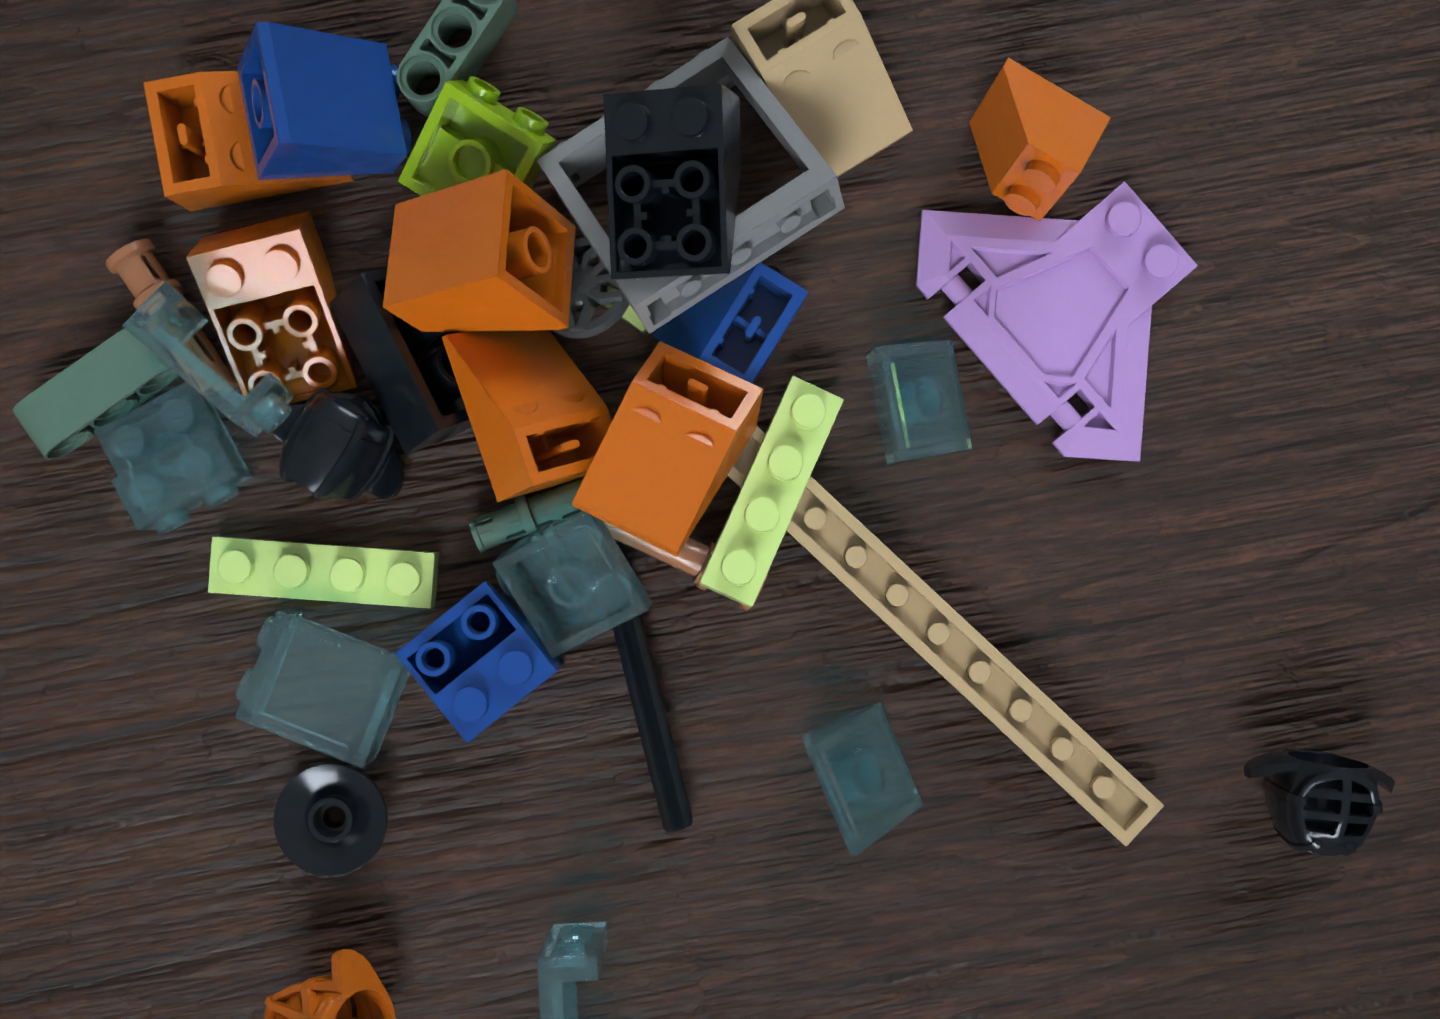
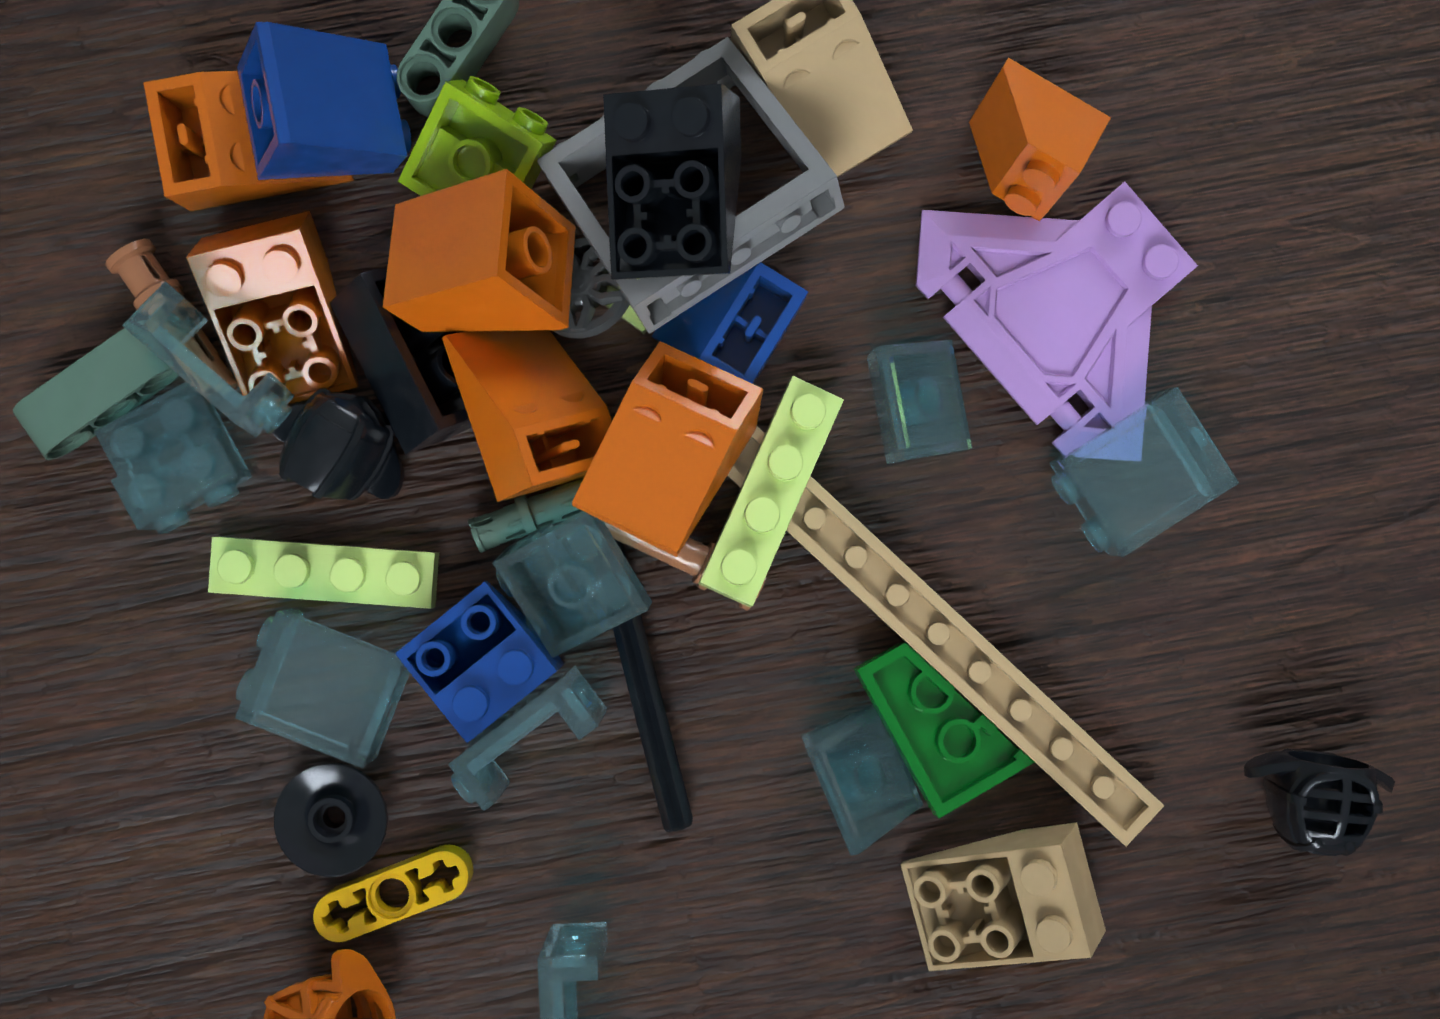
none -> yellow beam [313,844,473,942]
none -> clear light blue panel [448,666,608,811]
none -> green wing [853,642,1035,819]
none -> tan slope [900,822,1106,971]
none -> clear light blue panel [1050,387,1239,557]

